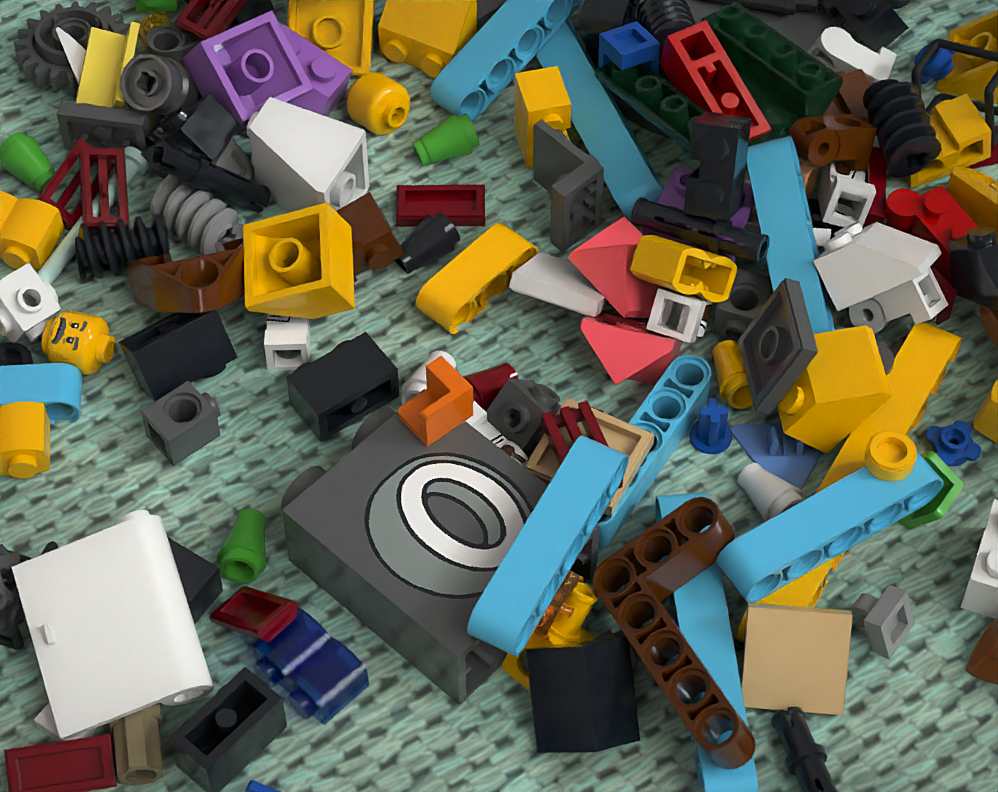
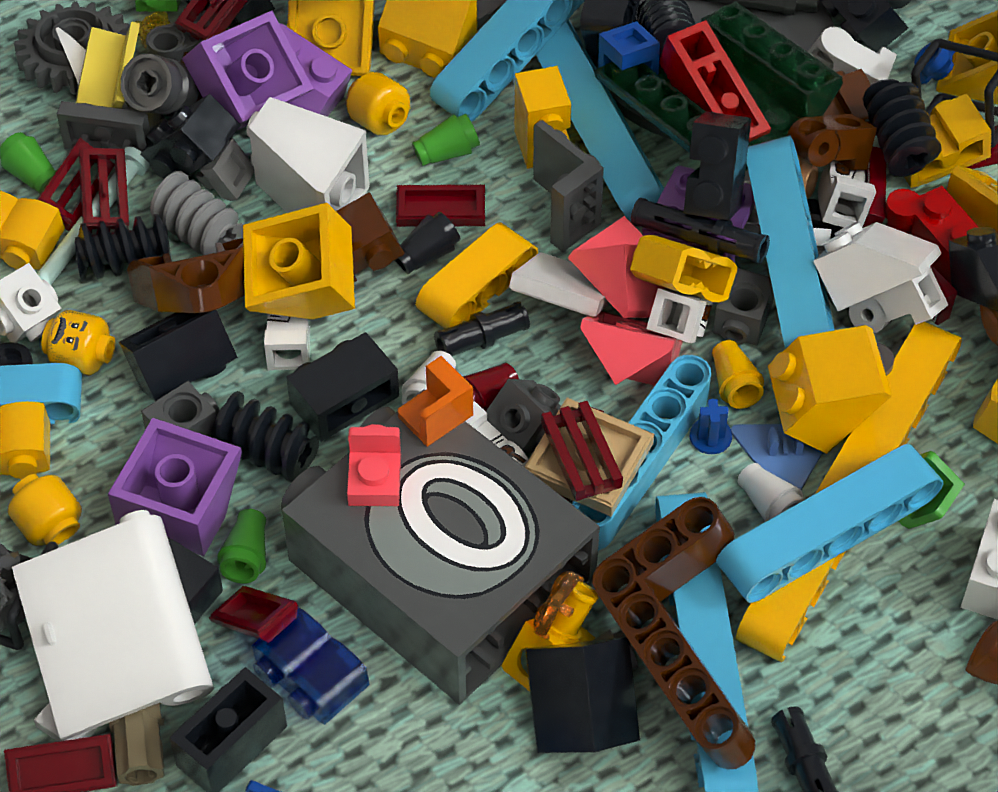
black pin [148,141,271,213] -> none
medium azure beam [467,435,629,656] -> none
dark grey plate [738,278,818,415] -> none
tan tile [741,603,853,715] -> none
light grey tile [851,585,915,659] -> none
yellow tile [864,430,917,482] -> none
blue plate [926,420,981,467] -> none
none -> yellow head [7,474,82,546]
none -> medium lavender slope [108,418,242,556]
none -> black piece [211,391,319,483]
none -> coral bracket [347,424,401,506]
none -> black pin [434,301,530,356]

